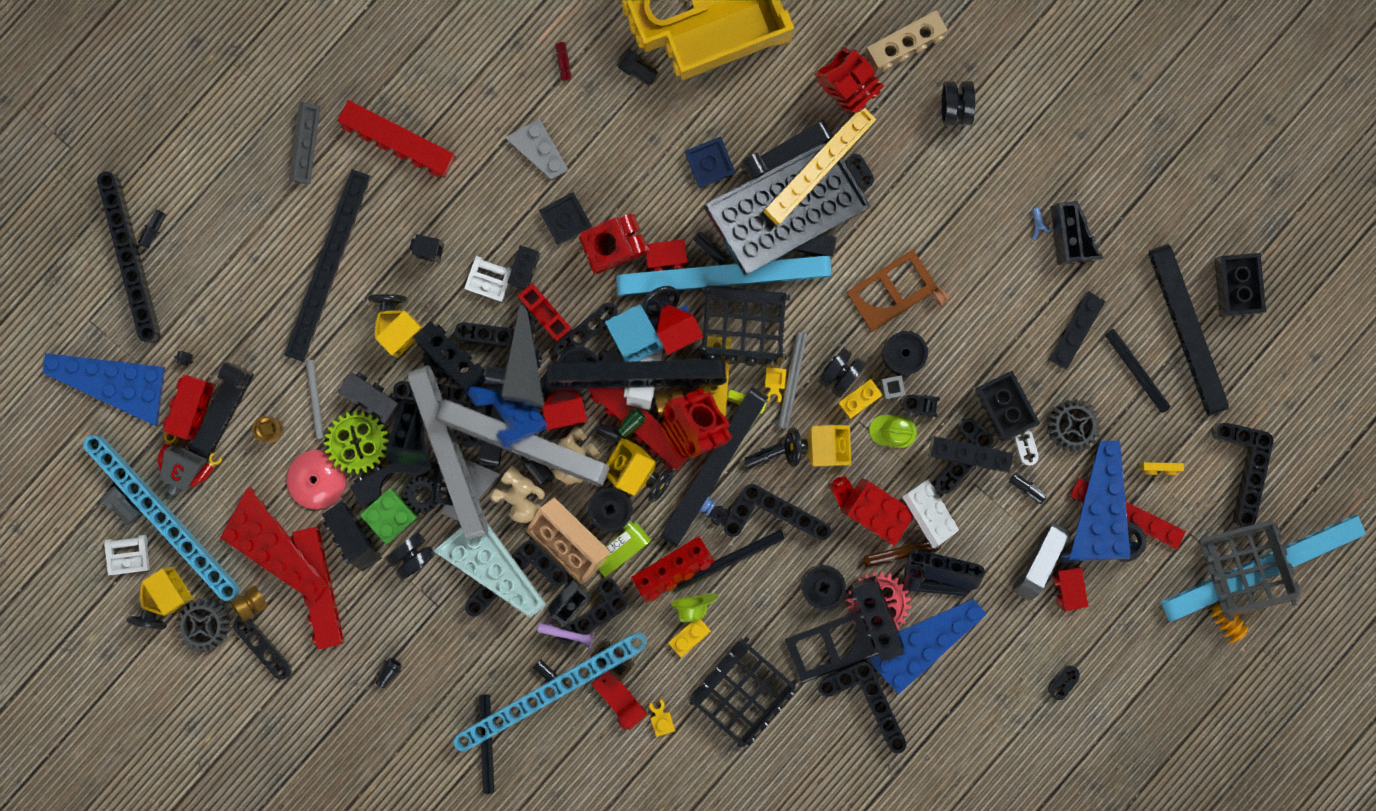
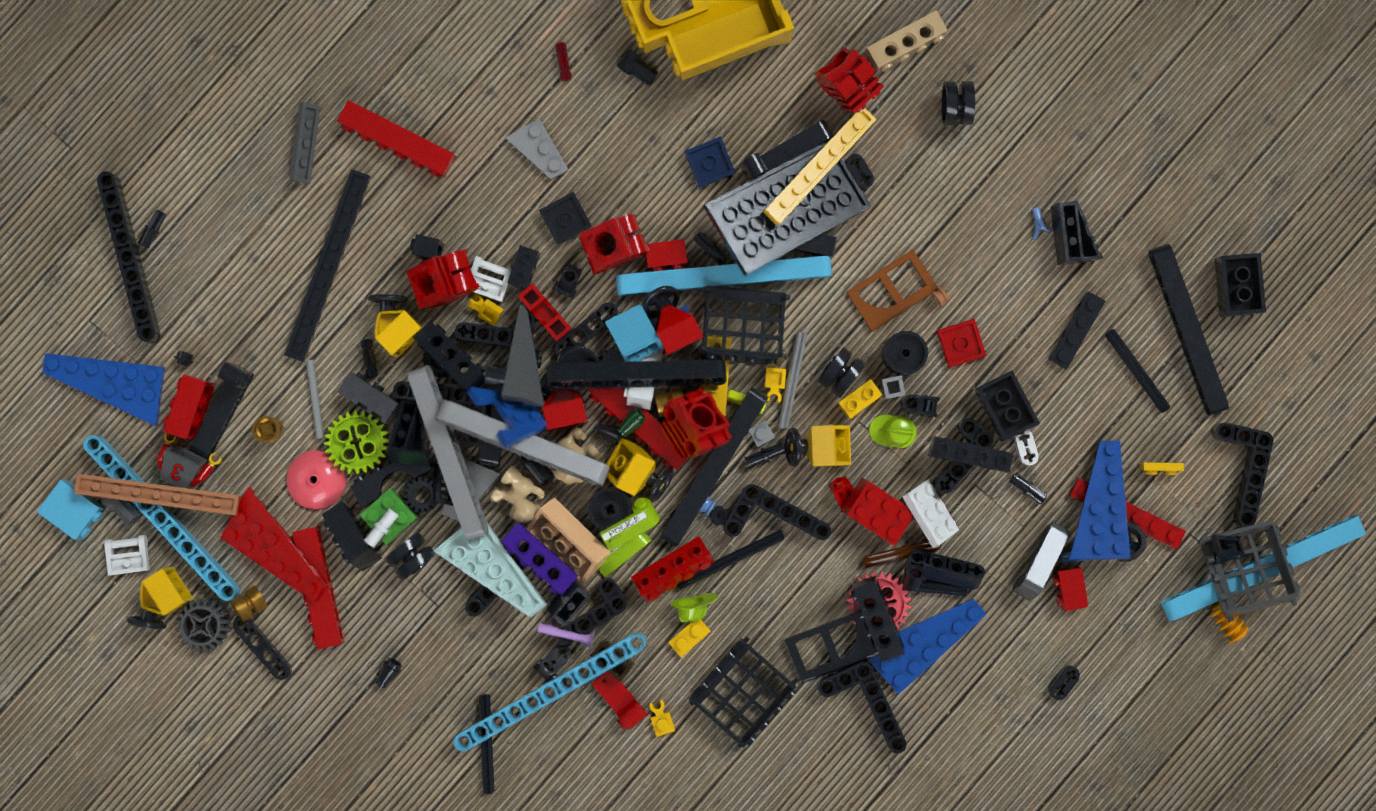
black wheel [800,564,846,610] -> none
dark grey gear [1047,399,1101,453] -> none
none -> medium azure brick [37,479,105,540]
none -> nougat plate [74,474,240,516]
none -> black axle [360,339,378,378]
none -> white pin [364,508,399,548]
none -> red piece [406,249,480,309]
none -> yellow plate [468,293,504,326]
none -> dark purple brick [502,523,579,595]
none -> black beam [538,645,571,679]
none -> black plate [553,264,582,299]
none -> lime door [599,497,660,551]
none -> light grey plate [749,420,775,447]
none -> red tile [936,318,987,368]
none -> black slope [1209,535,1246,564]

